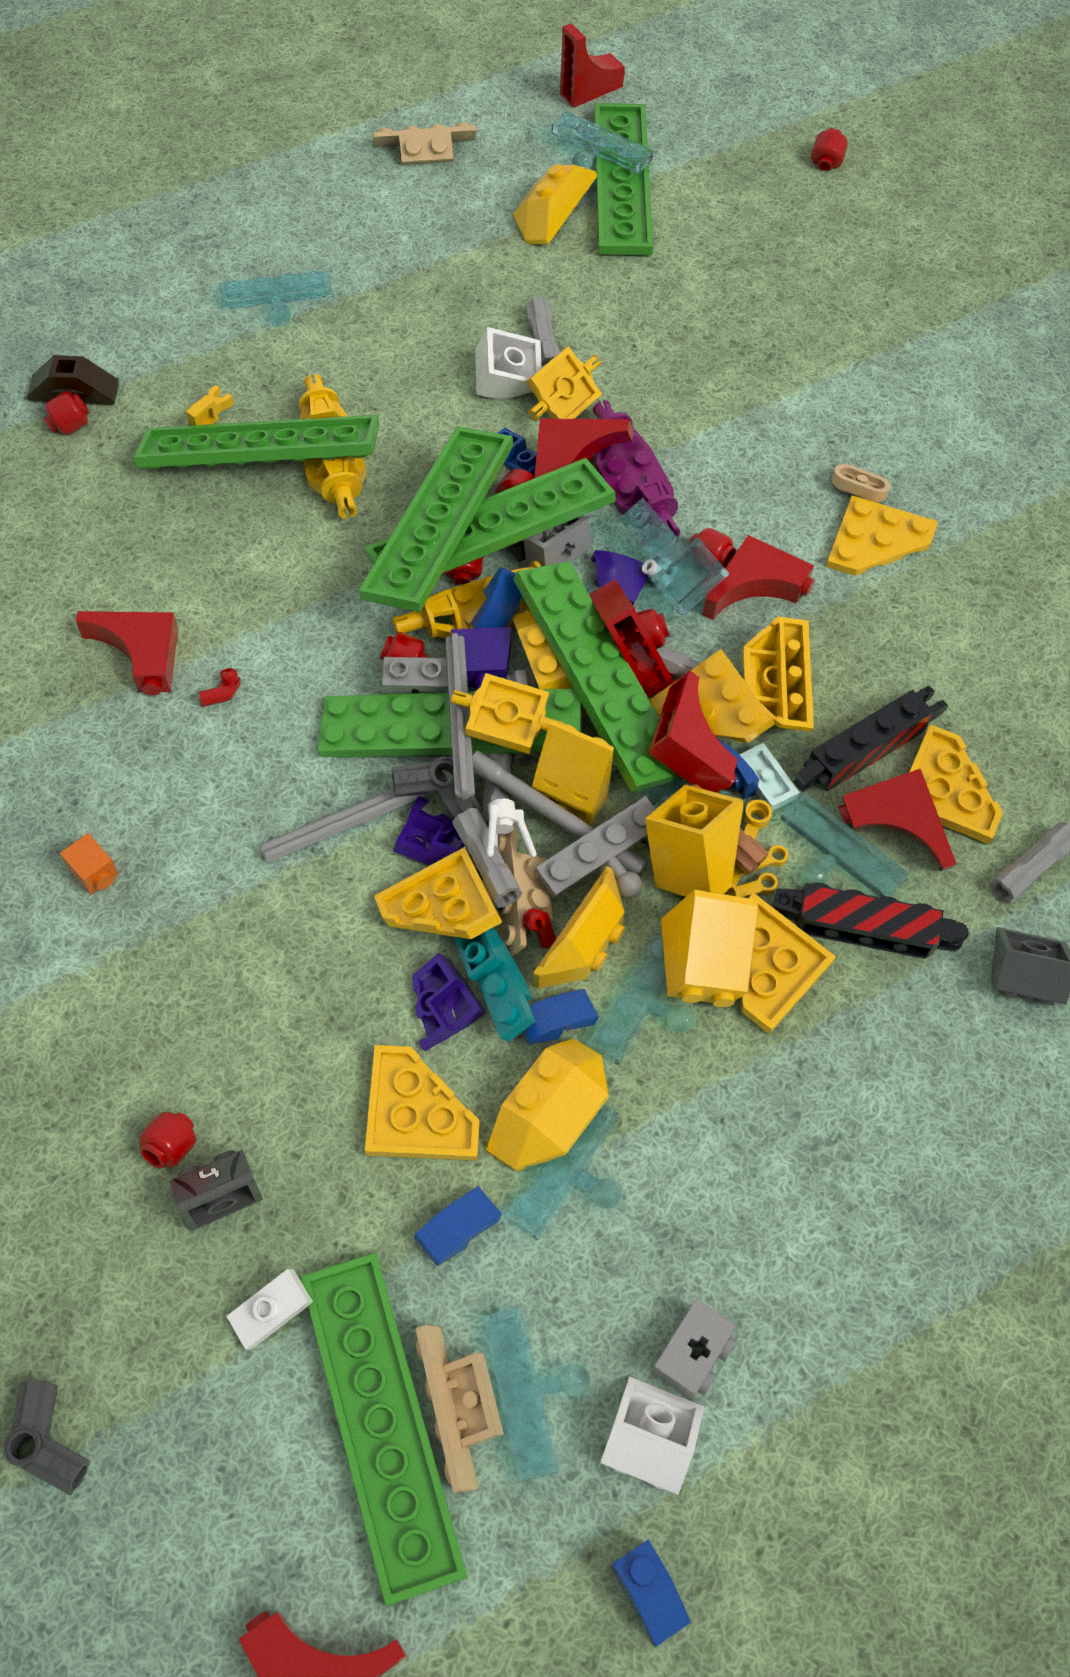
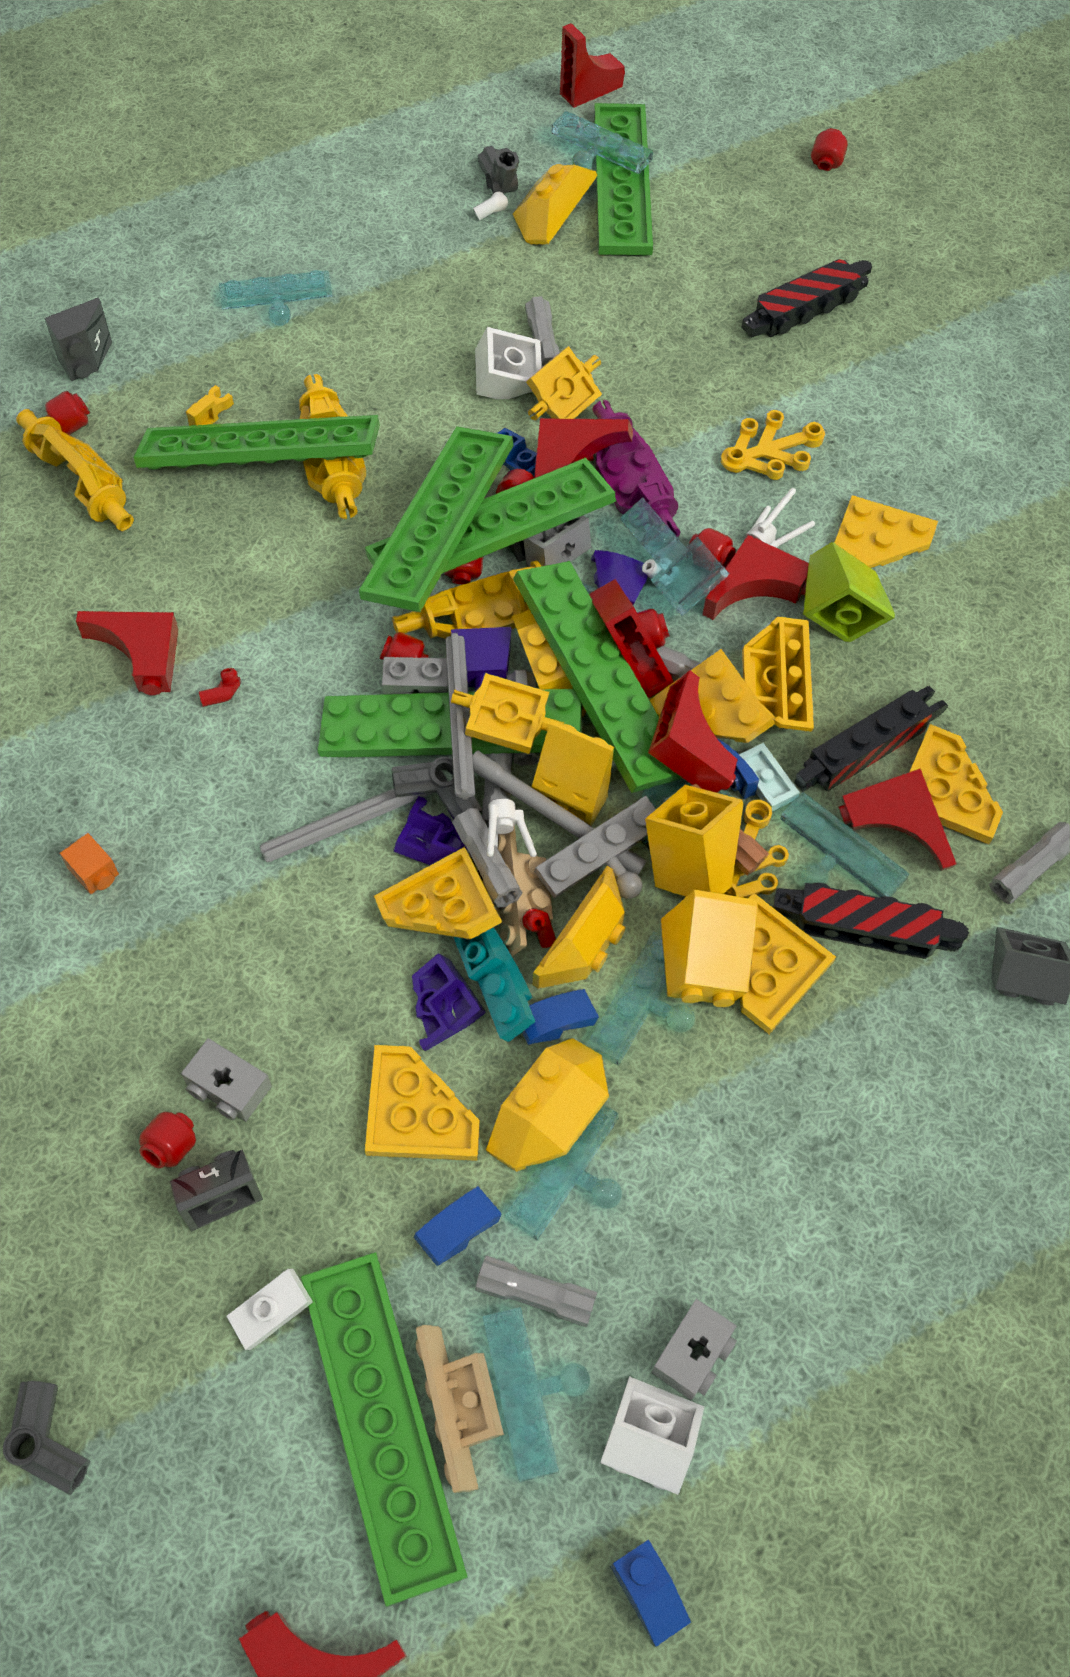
dark brown slope [27,355,119,404] -> none
tan bracket [372,123,476,165] -> none
blue slope [470,566,522,628] -> none
tan plate [831,464,891,503] -> none
none -> yellow plate [16,409,134,531]
none -> dark grey slope [44,297,112,381]
none -> light grey brick [181,1038,272,1122]
none -> white arm [473,191,508,221]
none -> light grey axle [475,1256,597,1327]
none -> dark grey piece [478,145,519,195]
none -> yellow plant [721,410,825,480]
none -> black hinge [741,259,872,338]
none -> white plant [745,488,815,548]
none -> lime slope [803,542,895,642]

